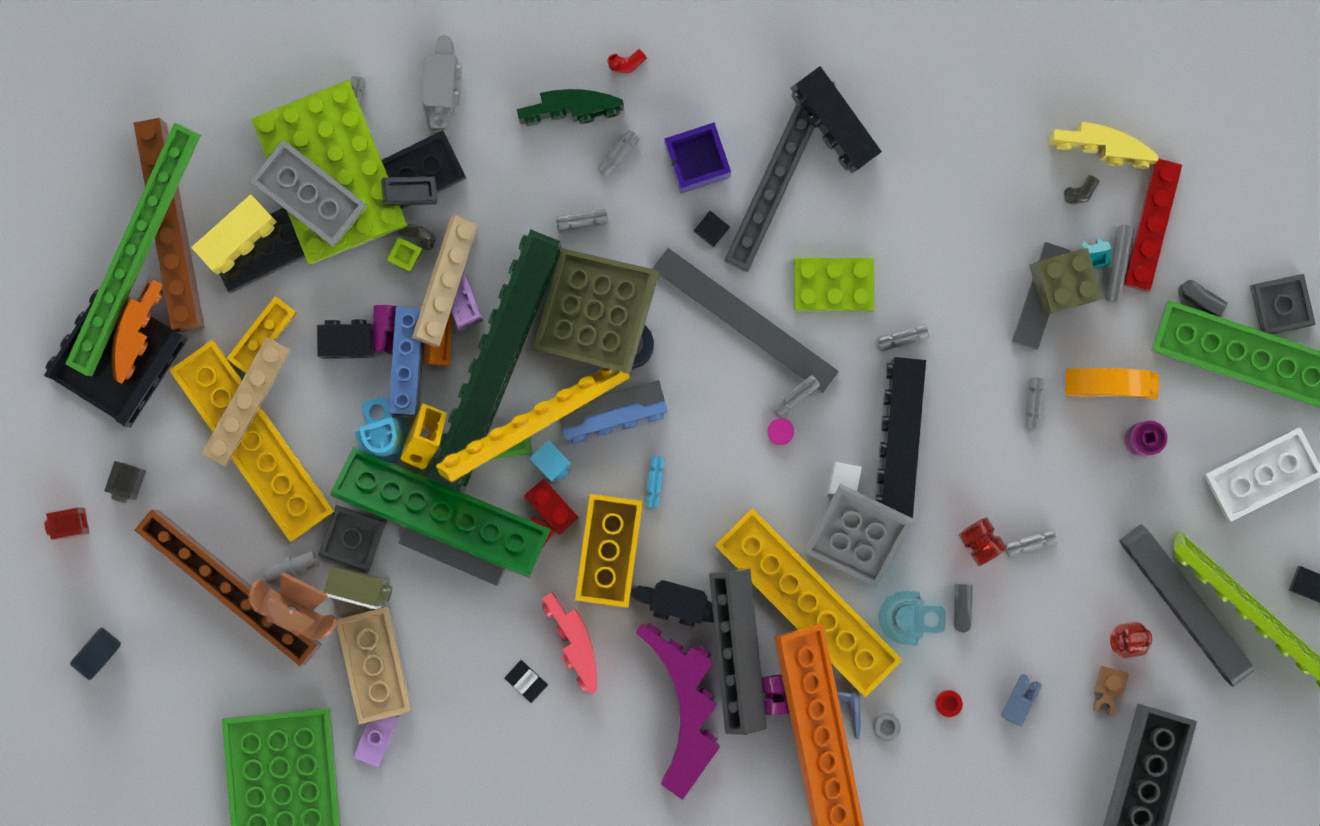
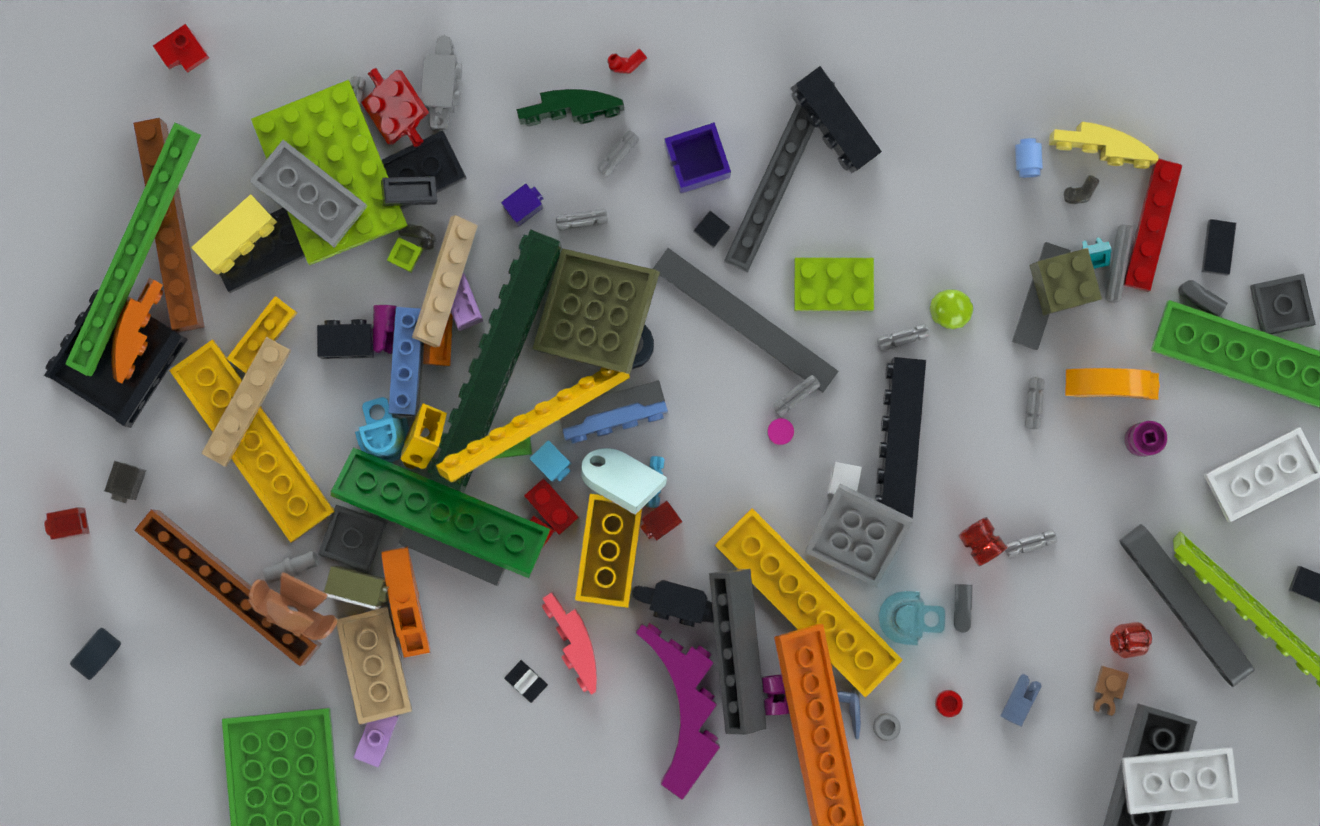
none -> red brick [153,24,209,72]
none -> red plate [361,68,429,147]
none -> orange slope [381,547,431,658]
none -> dark purple brick [501,183,544,227]
none -> light aqua tile [581,448,667,514]
none -> clear red brick [640,501,682,541]
none -> lime hair [930,289,974,330]
none -> light blue brick [1015,138,1043,178]
none -> white plate [1121,747,1239,814]
none -> black tile [1201,219,1236,276]

